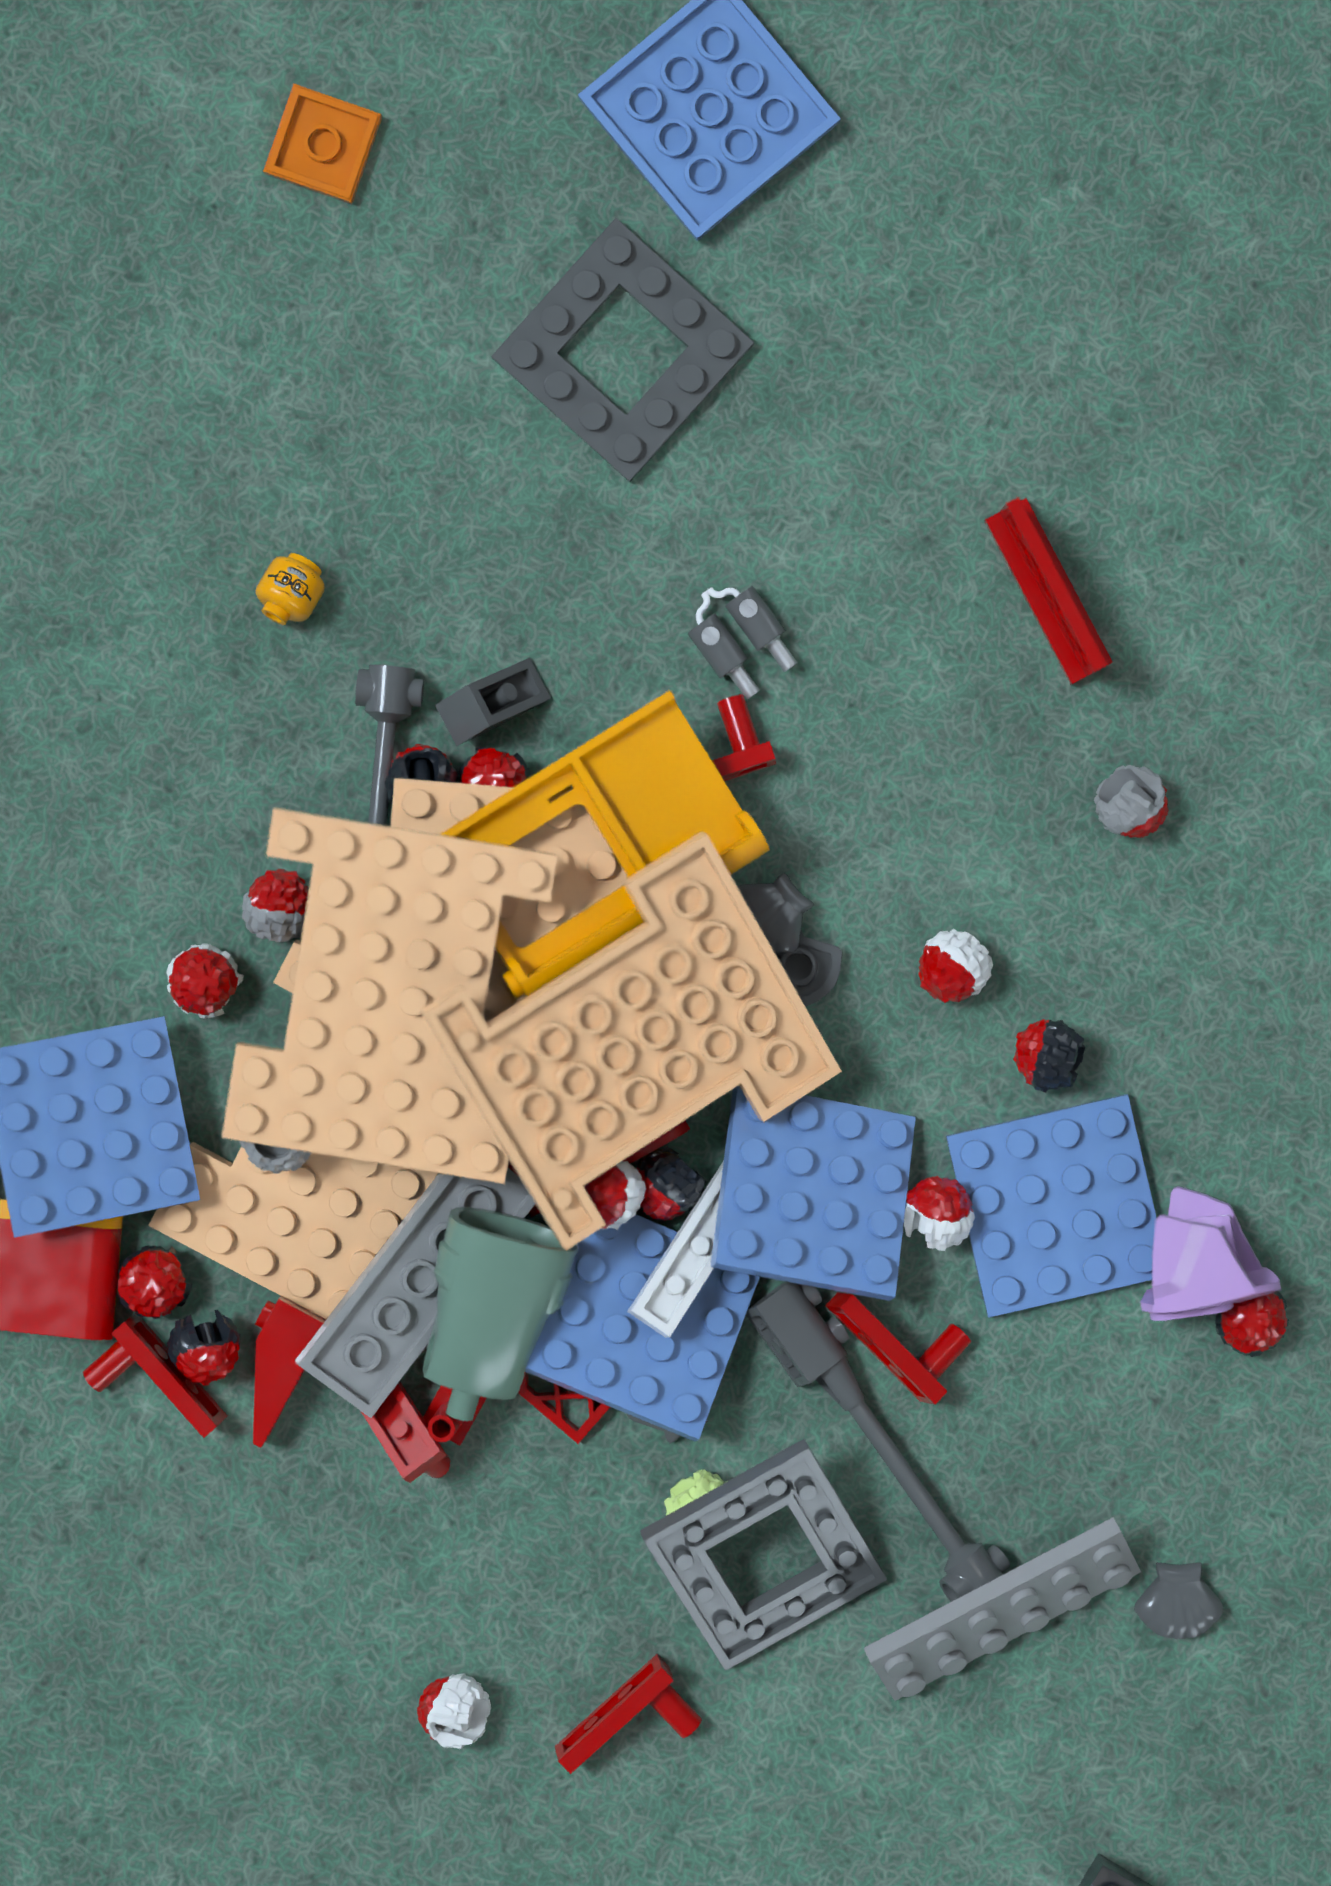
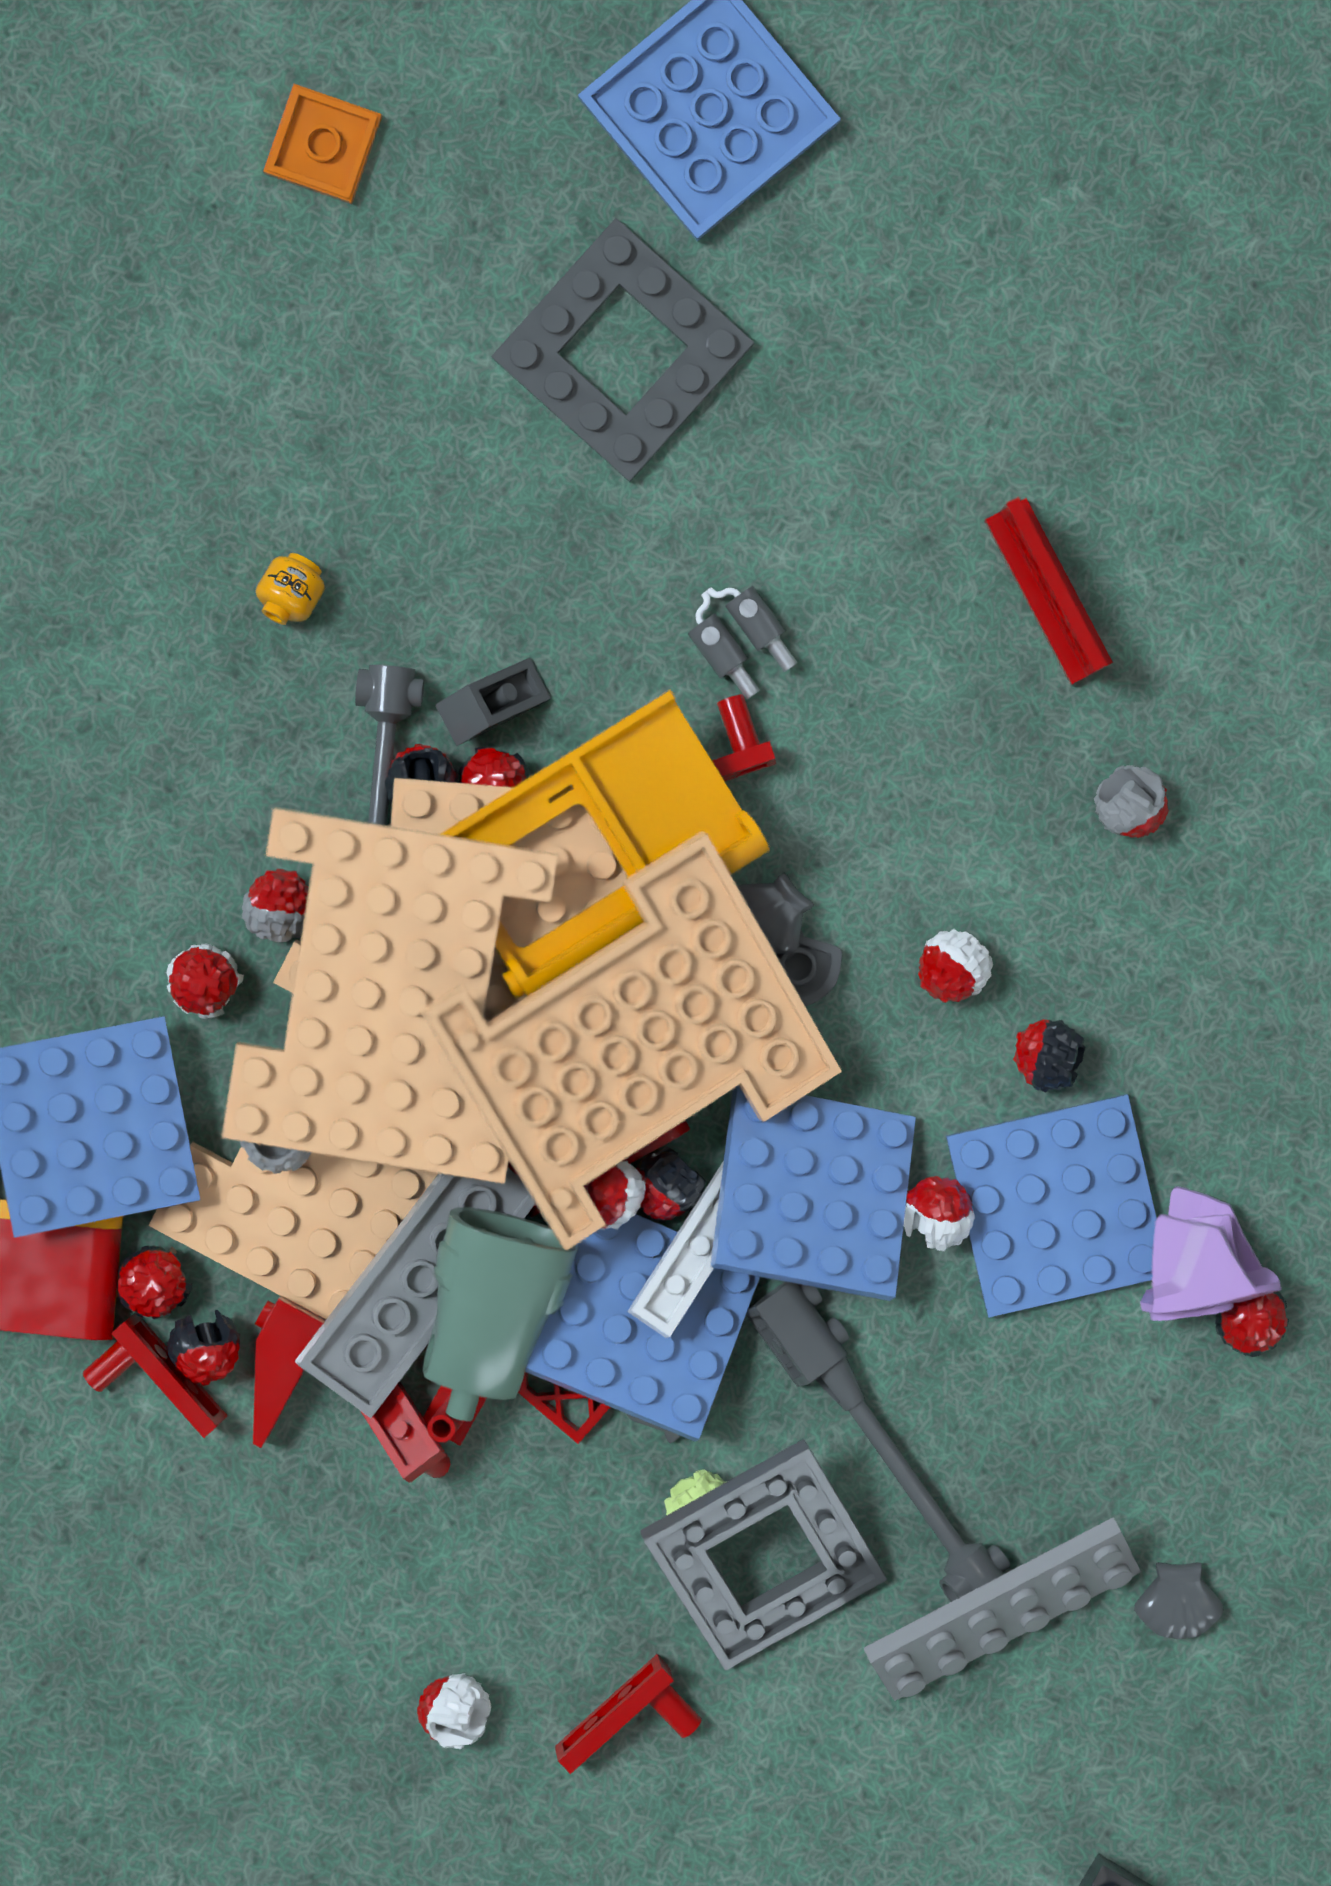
red piece [825,1292,971,1405] -> none

